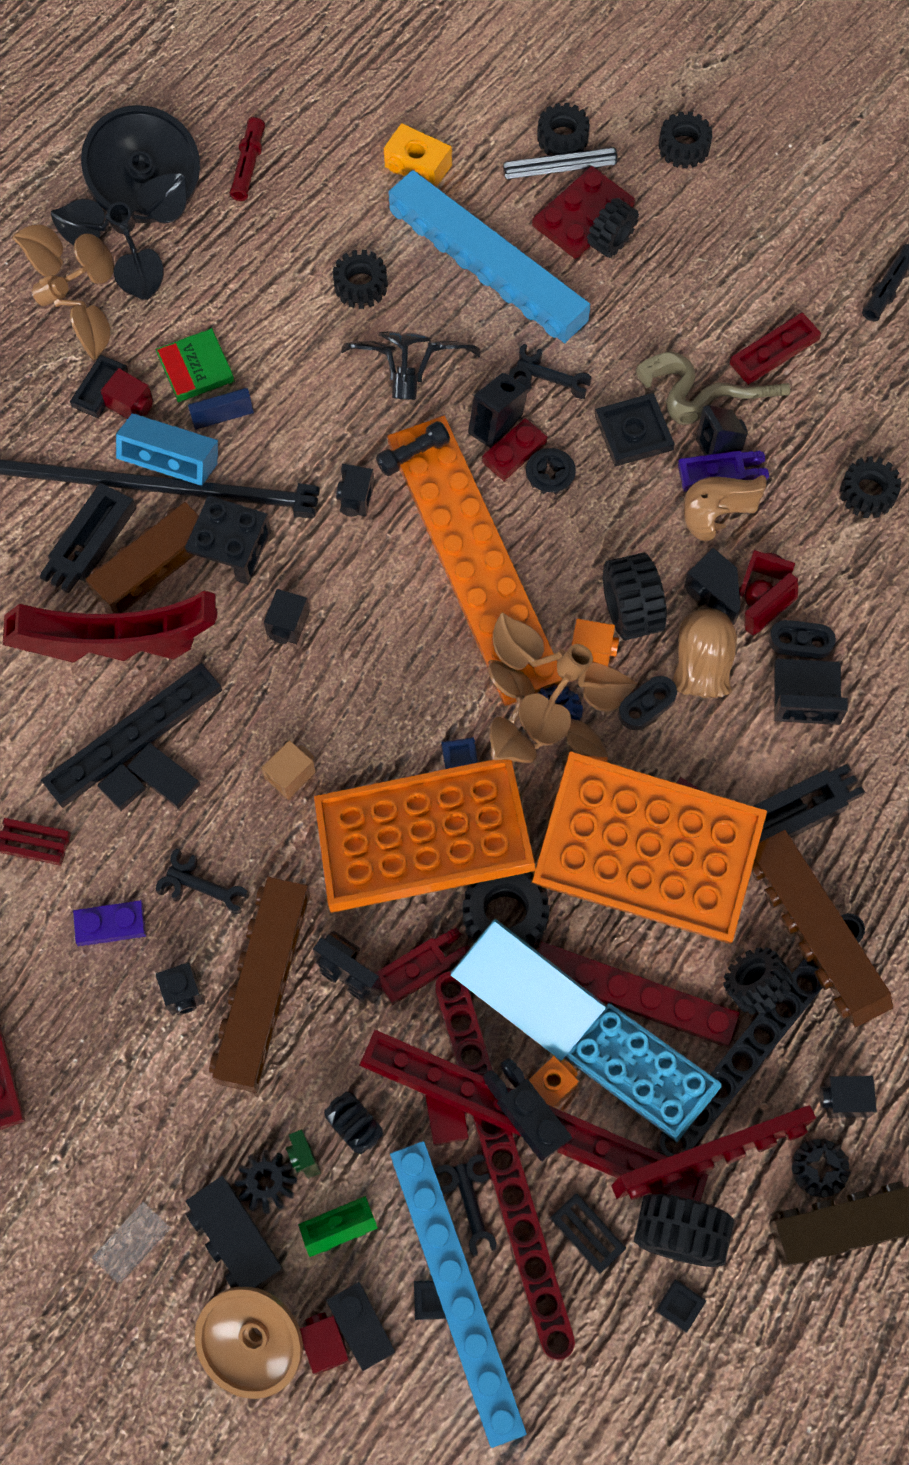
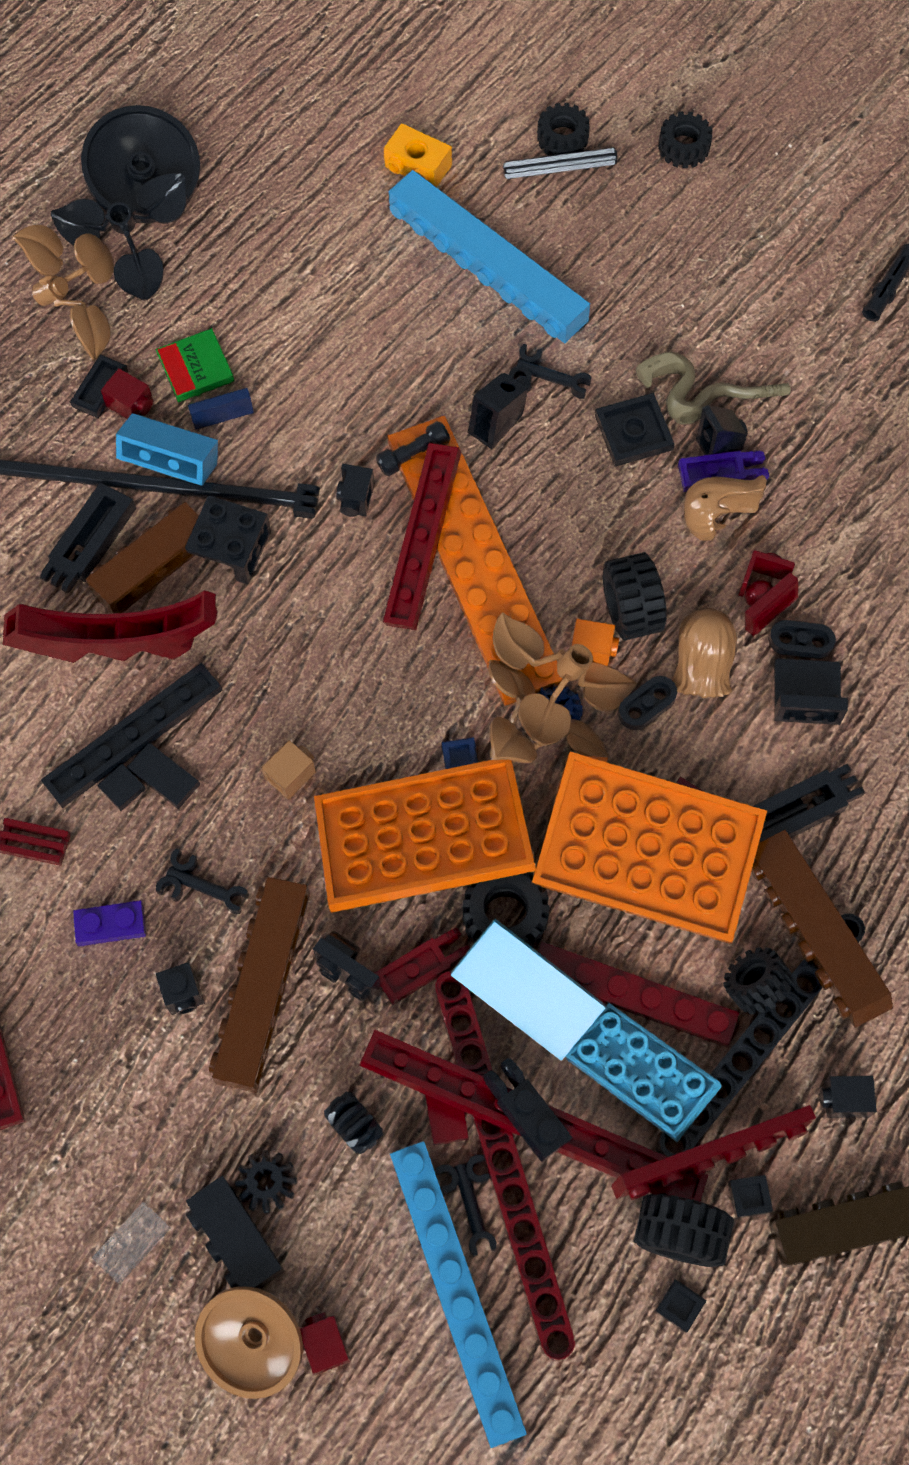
dark red pin [229,117,266,201] -> none
black brick [263,589,310,645] -> none
dark green plate [286,1129,321,1179] -> none
green plate [298,1196,378,1257] -> none
black slope [326,1282,396,1371] -> none
black tyre [333,250,388,309] -> none
black plant [341,331,481,400] -> none
black tile [414,1281,446,1320] -> none
dark red plate [482,418,548,481] -> none
black gear [526,448,576,495] -> none
orange brick [529,1056,579,1108] -> none
dark red plate [532,166,635,260] -> none
black tile [550,1193,626,1275] -> none
black tyre [587,198,639,258] -> none
black slope [684,548,740,625] -> none
dark red plate [729,312,821,385] -> none
black gear [792,1138,851,1198] -> none
black tyre [840,456,902,518] -> none
none -> dark red plate [383,443,462,631]
none -> black plate [728,1175,773,1219]

